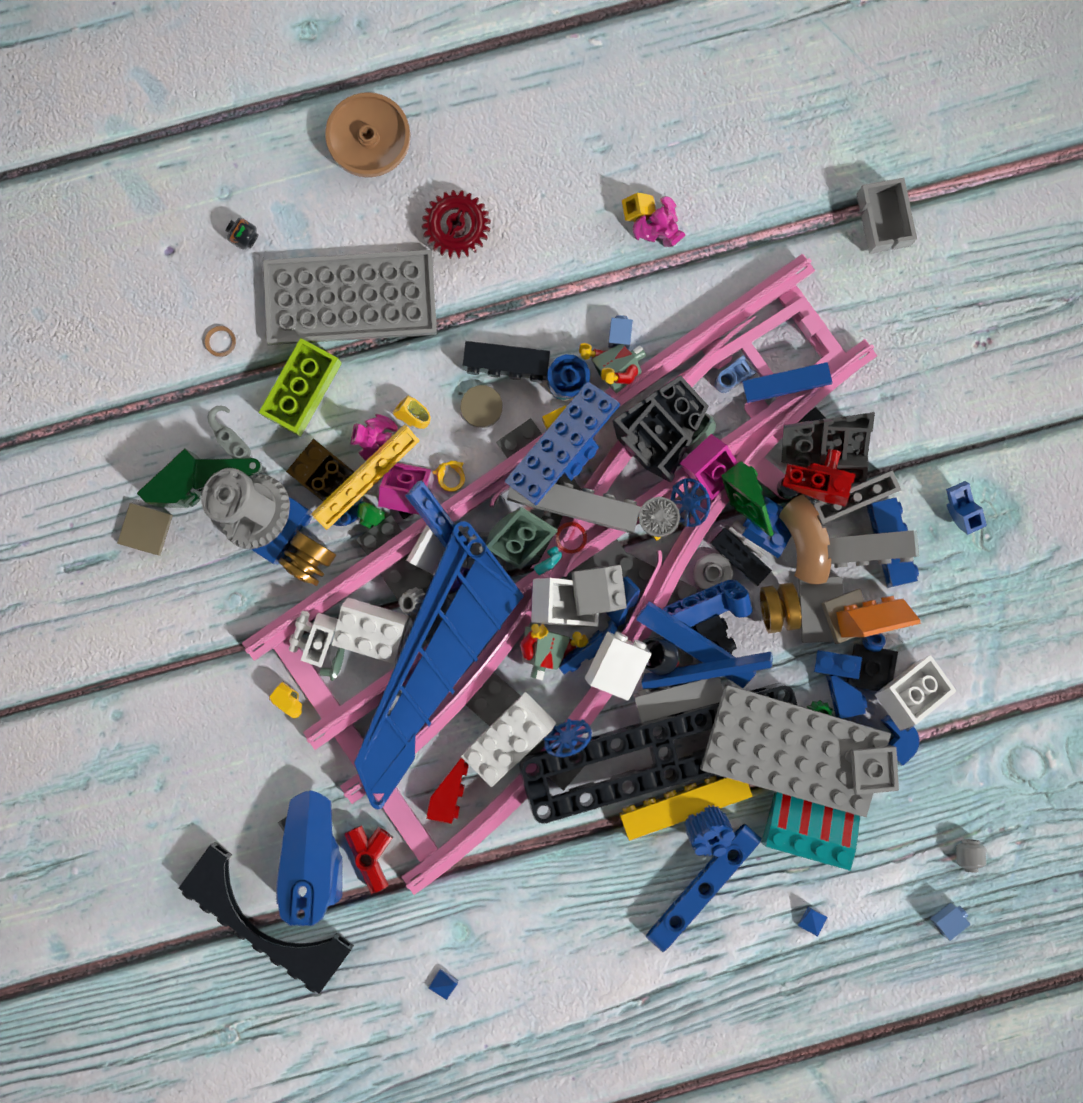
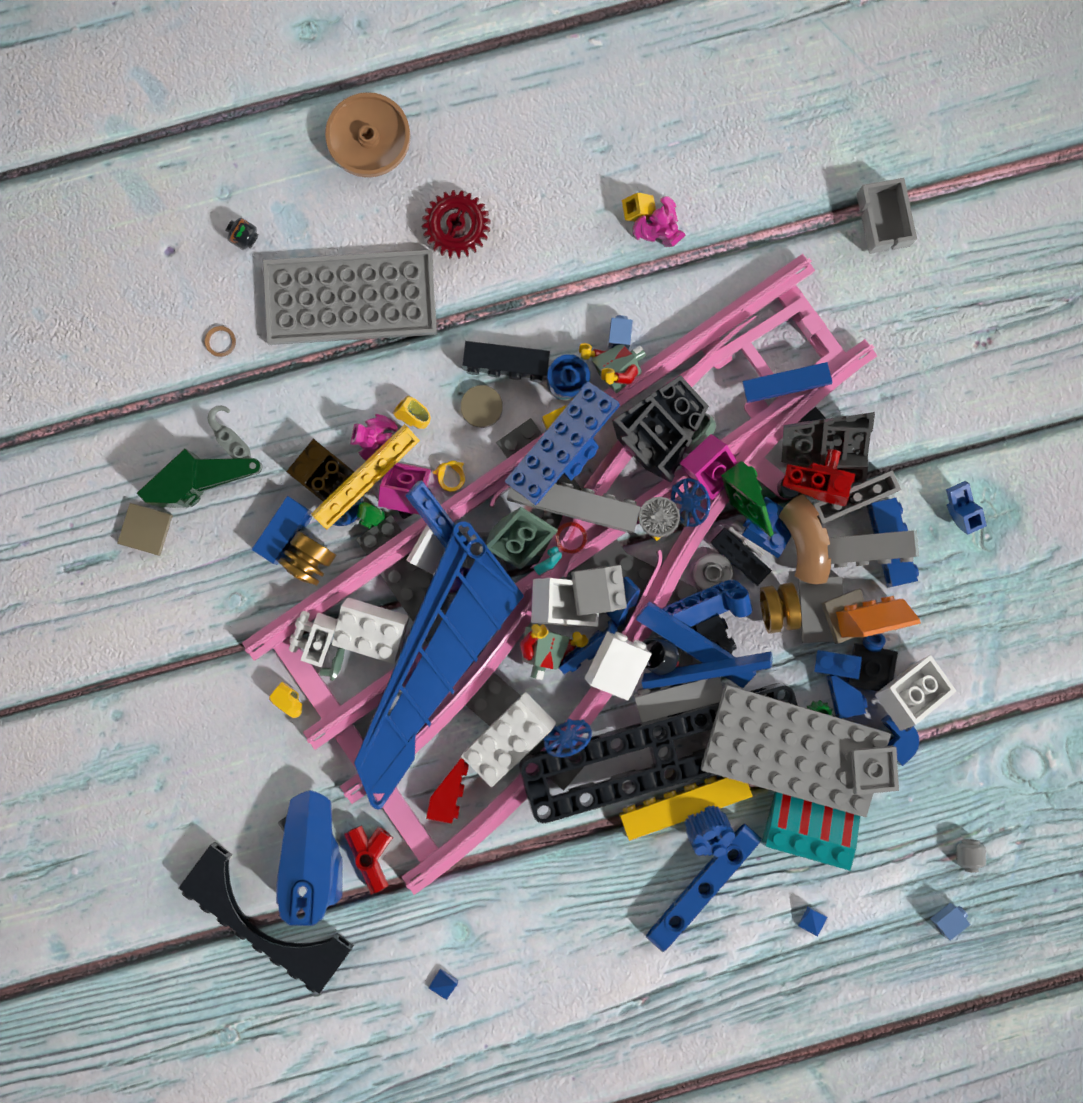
light grey piece [201,468,290,549] -> none
lime brick [259,338,342,437] -> none
light grey piece [399,587,426,617] -> none
medium blue piece [715,355,757,393] -> none

